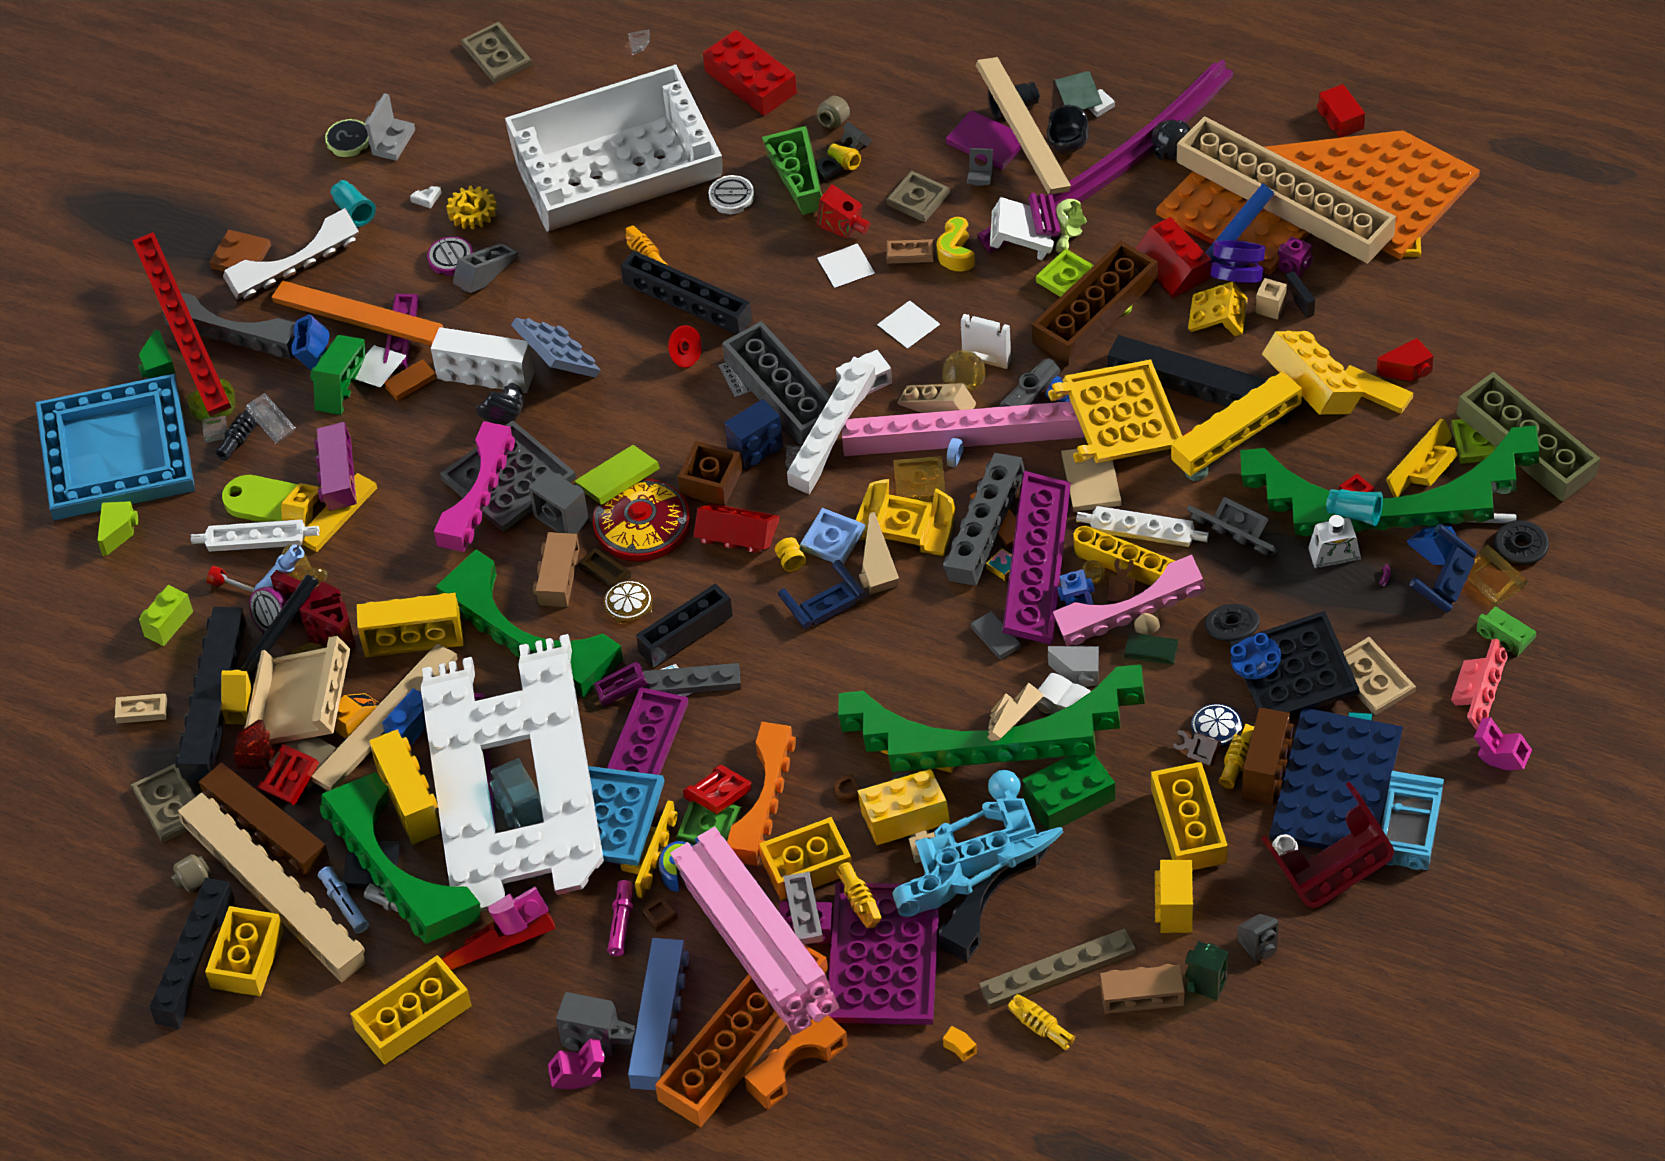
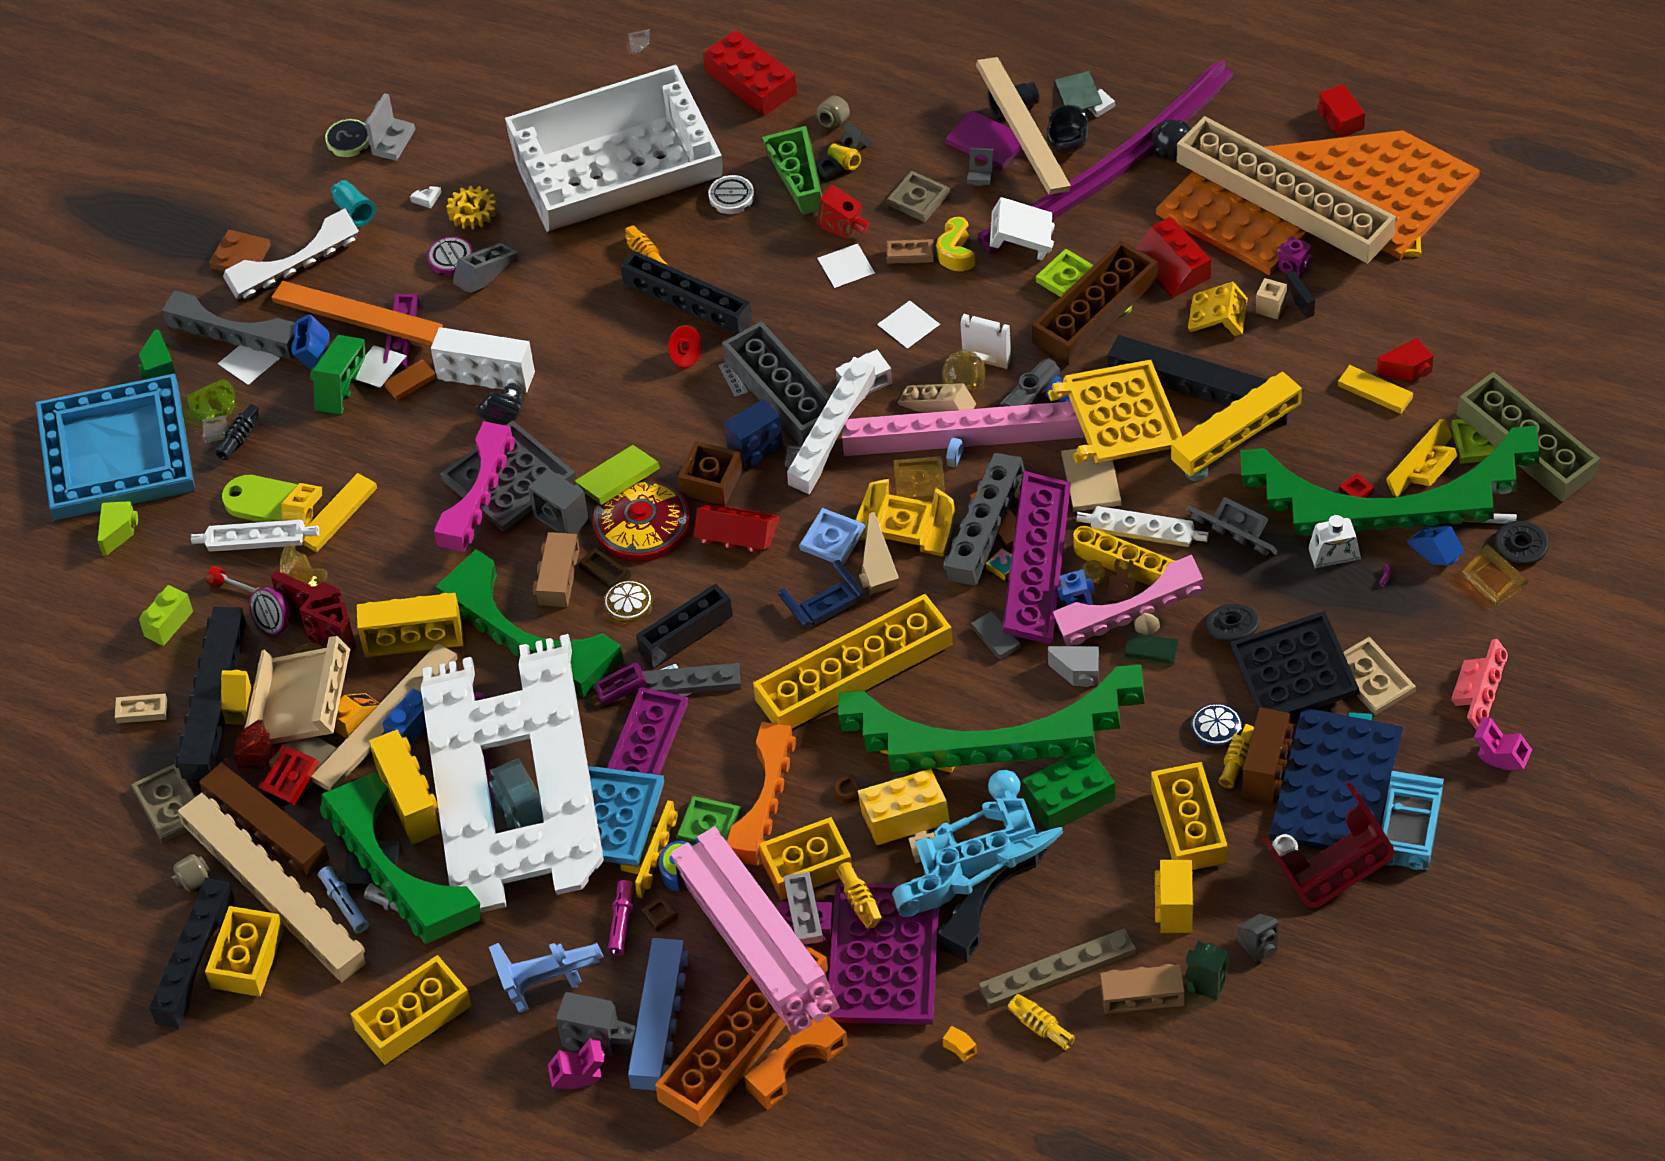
red plate [132,232,232,417] -> none
black axle [238,574,318,679] -> none
clear plate [245,393,295,444] -> none
light blue pin [255,545,304,590] -> none
magenta brick [314,422,357,511] -> none
red wedge [441,911,556,970] -> none
dark tan tile [461,22,532,84] -> none
dark pink brick [488,887,549,935] -> none
sand blue plate [511,318,601,378] -> none
red plate [683,765,751,814] -> none
yellow wheel [775,537,806,572] -> none
tan wedge [987,683,1044,741] -> none
magenta tile [1028,193,1061,236] -> none
white brick [1036,673,1091,714] -> none
yellowish green hair [1055,199,1087,253] -> none
plate [1173,730,1221,766] -> none
blue piece [1205,183,1275,263] -> none
dark purple wheel [1211,240,1266,282] -> none
blue dish [1230,633,1281,679] -> none
yellow brick [1262,331,1364,414] -> none
teal plant [1326,489,1383,526] -> none
dark blue plate [1409,523,1477,613] -> none
bright green bracket [1477,606,1536,656] -> none
none -> white sticker [218,345,280,385]
none -> light blue piece [489,943,603,1014]
none -> yellow brick [753,594,953,729]

